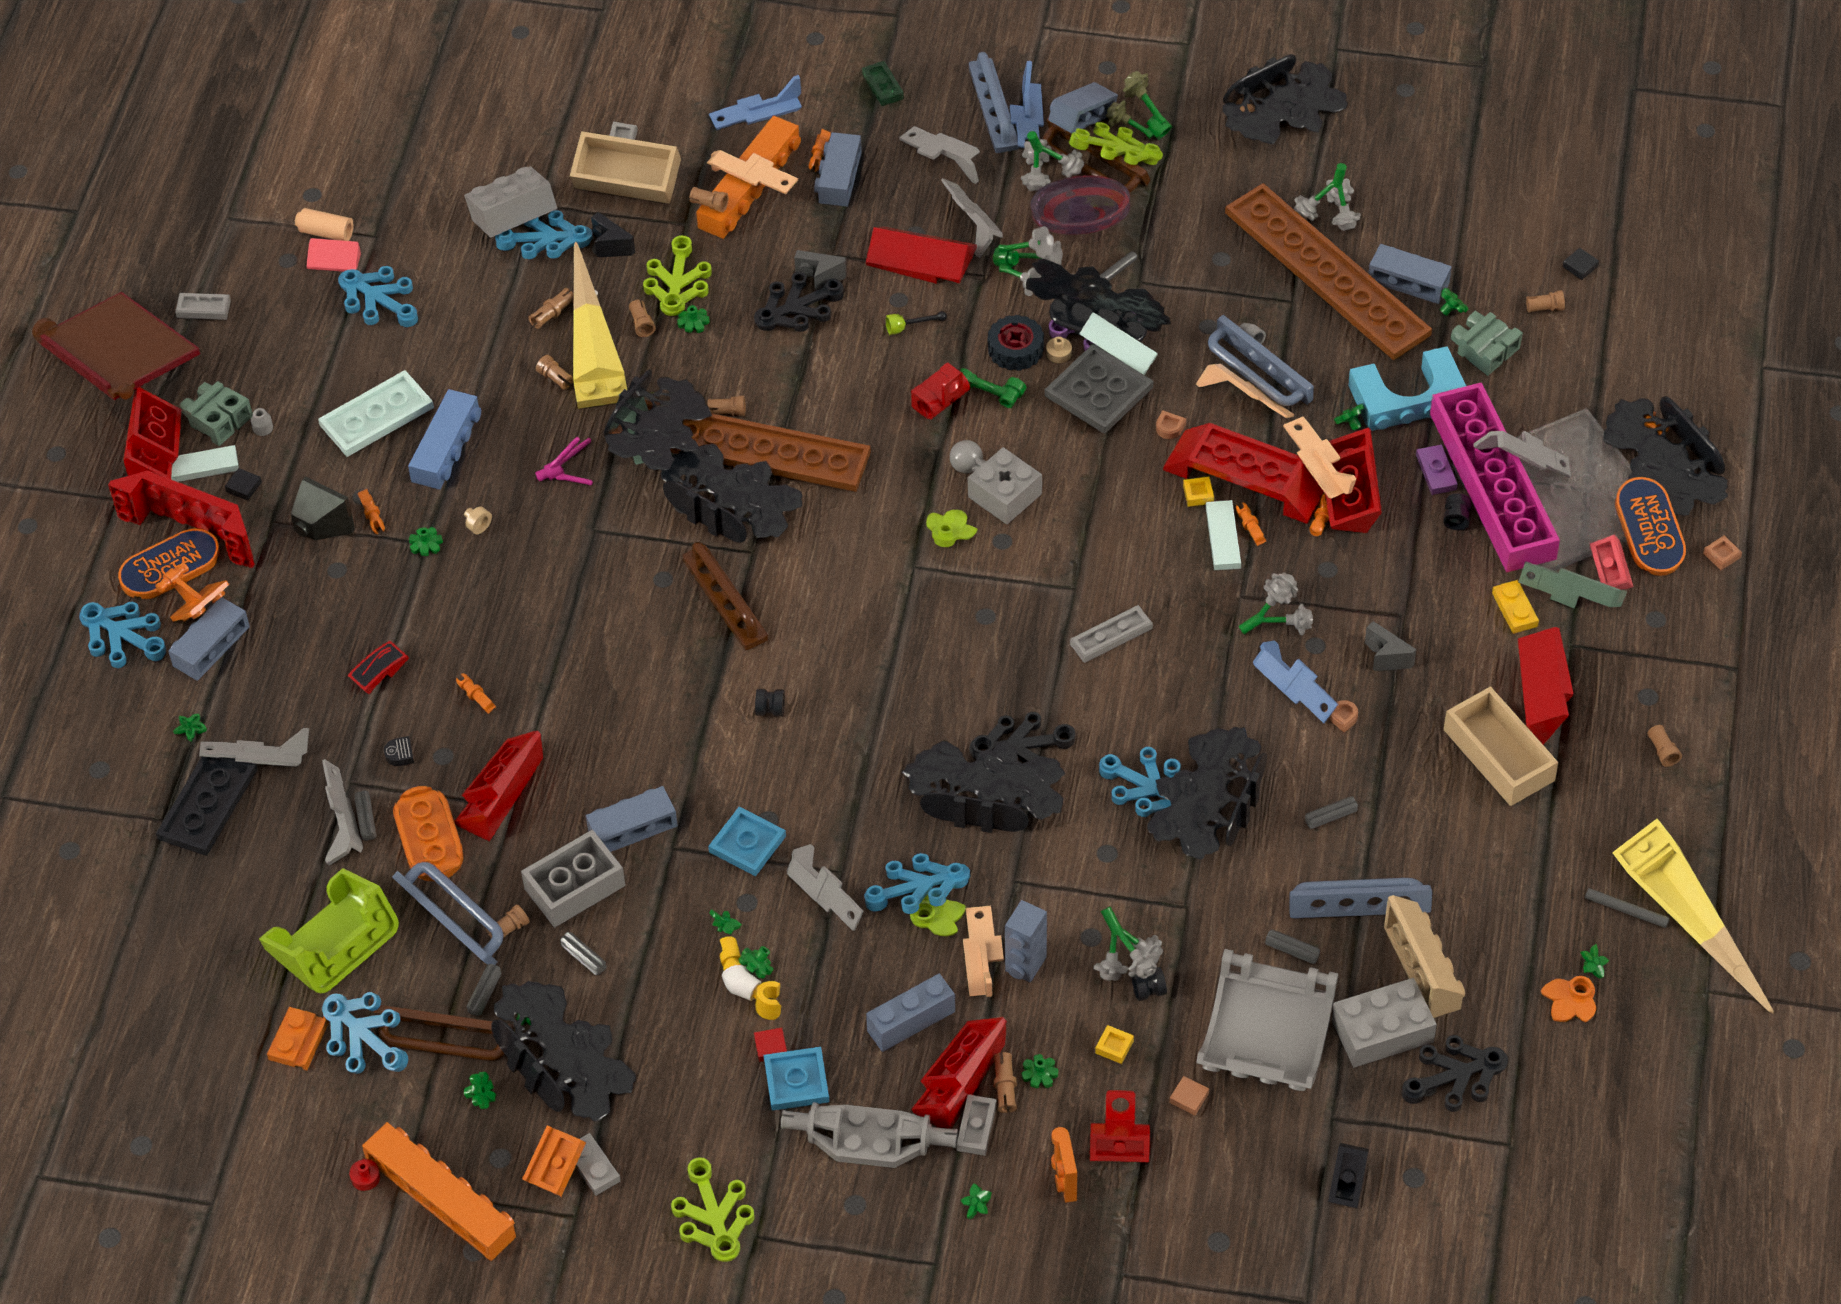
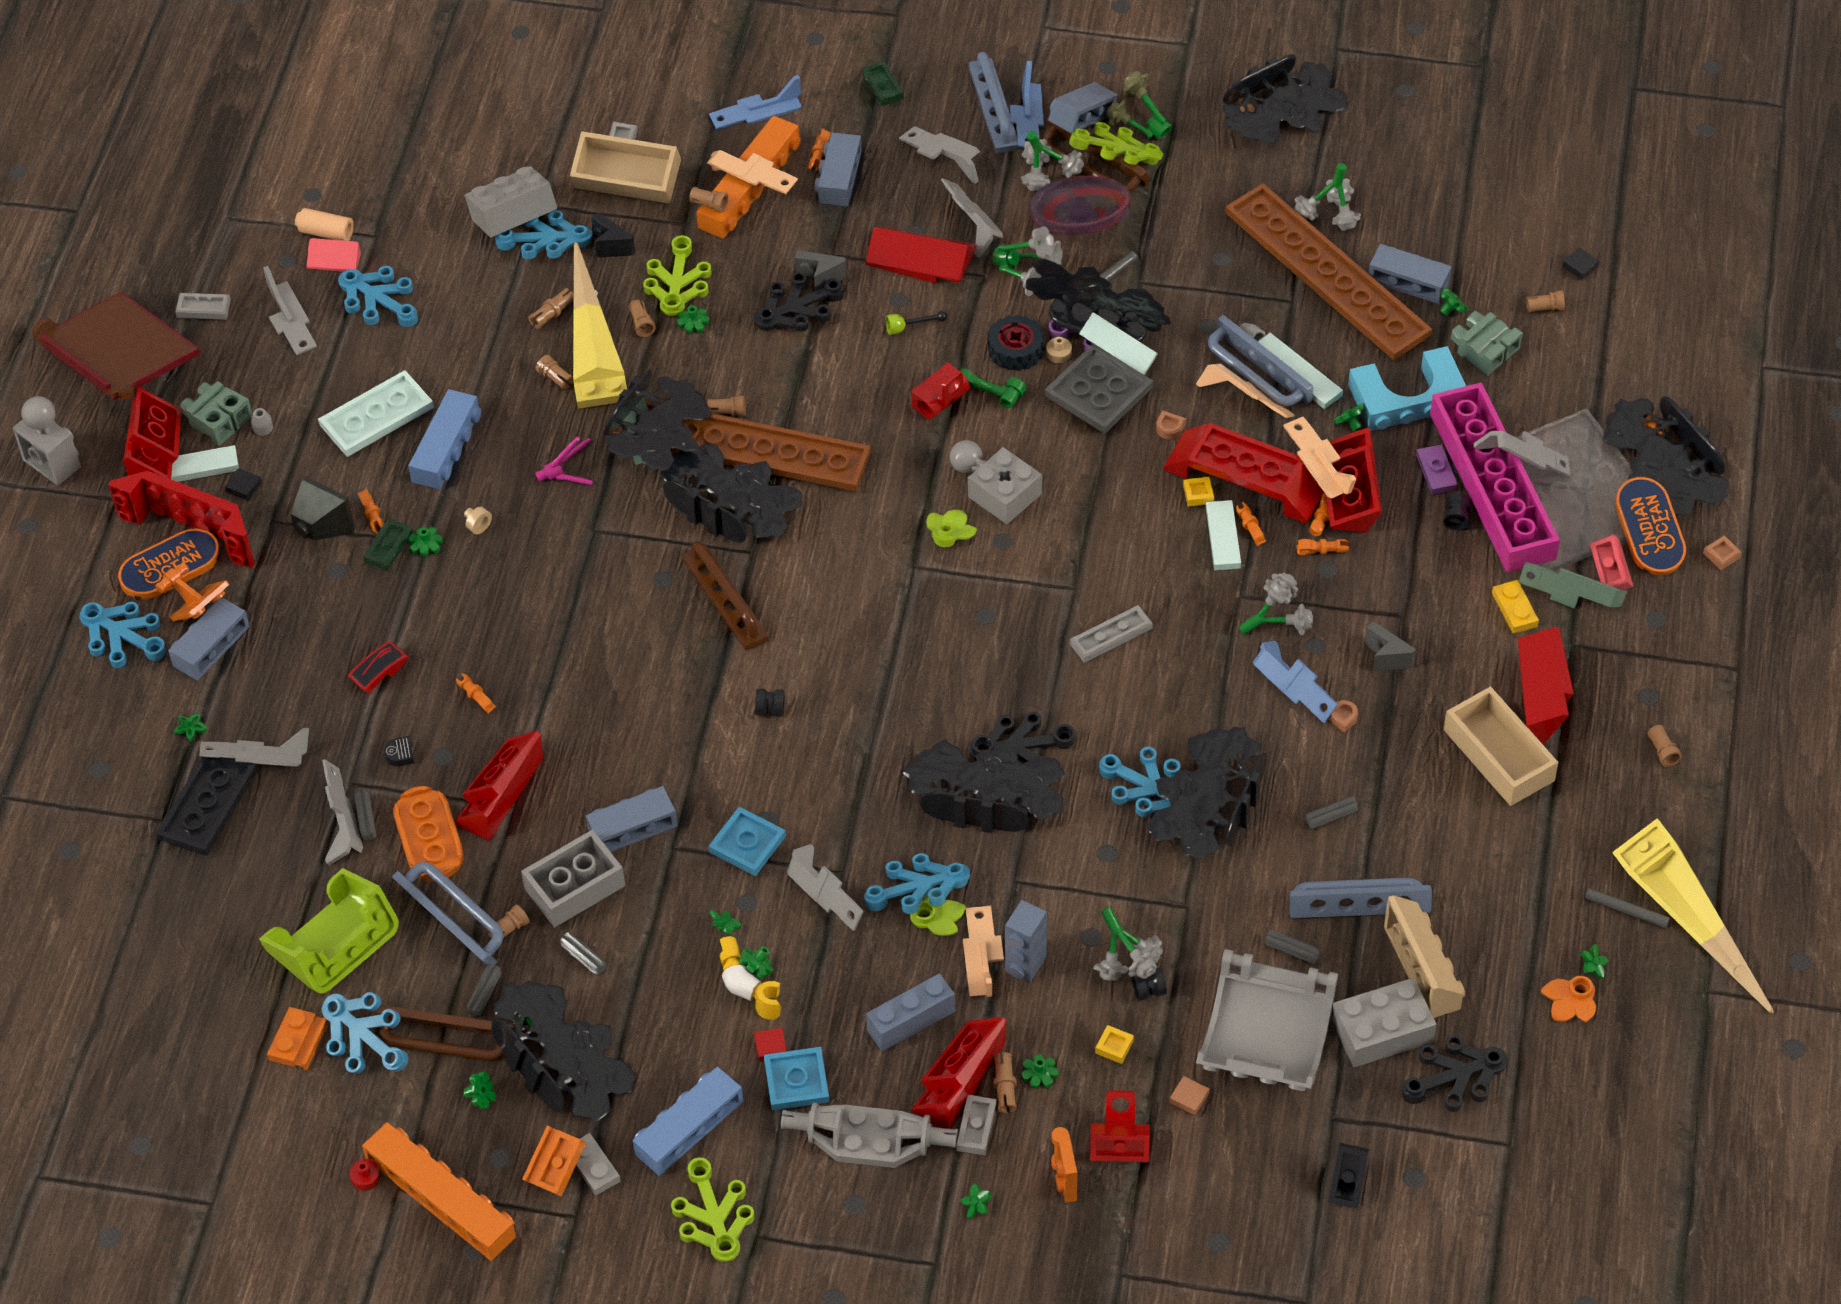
none -> light grey brick [13,396,81,486]
none -> light grey piece [264,266,317,356]
none -> clear green plate [363,518,413,571]
none -> medium blue brick [633,1066,743,1176]
none -> light aqua tile [1258,333,1343,409]
none -> orange piece [1296,539,1349,556]

